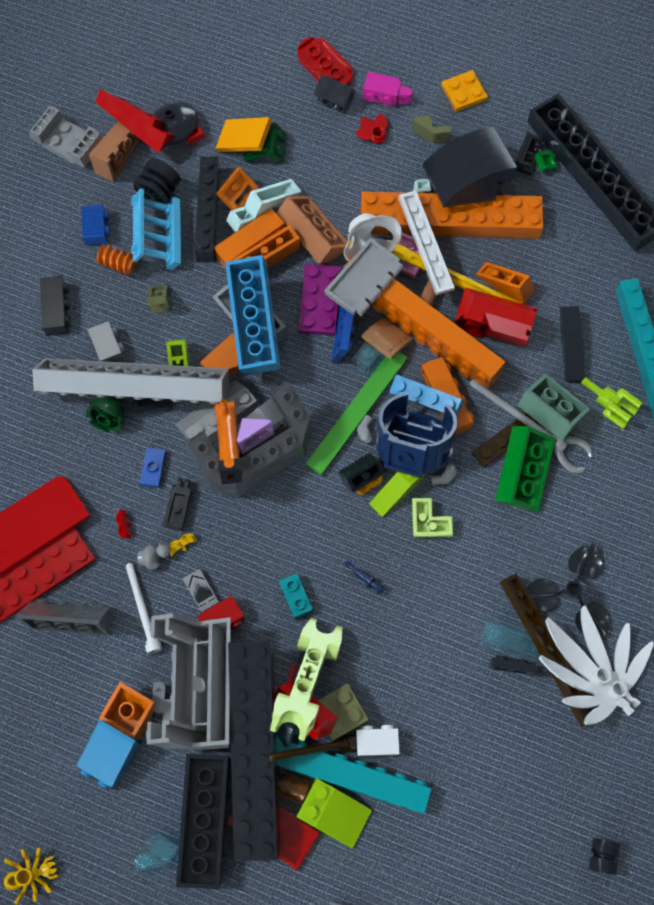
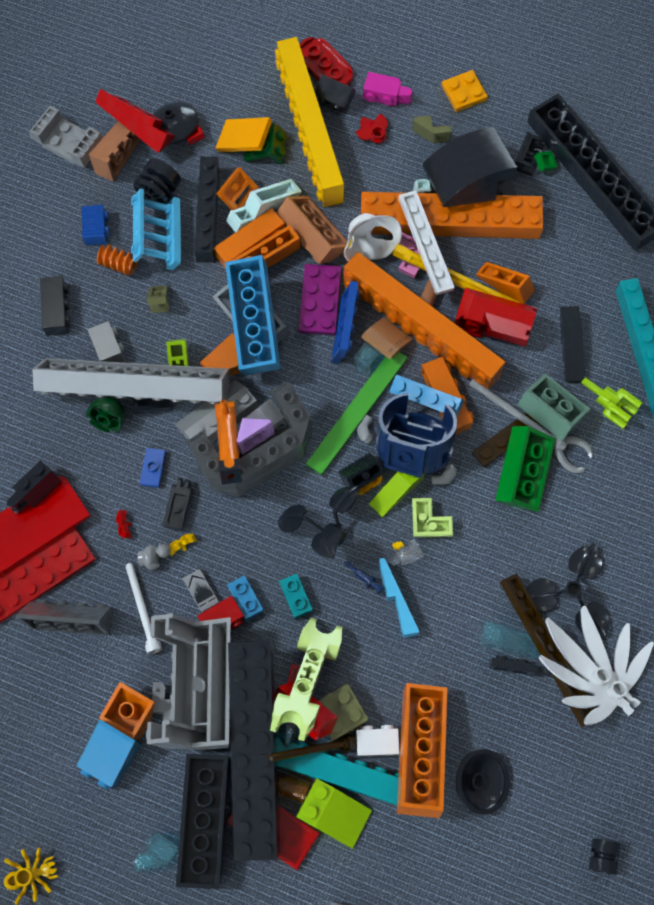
light grey hinge [324,238,404,316] -> none
none -> black brick [7,460,61,513]
none -> dark azure piece [227,575,264,622]
none -> yellow brick [275,37,344,208]
none -> black plant [277,486,360,559]
none -> medium azure slope [379,558,419,638]
none -> clear piece [390,538,425,566]
none -> orange brick [397,683,447,818]
none -> black dish [456,749,510,815]

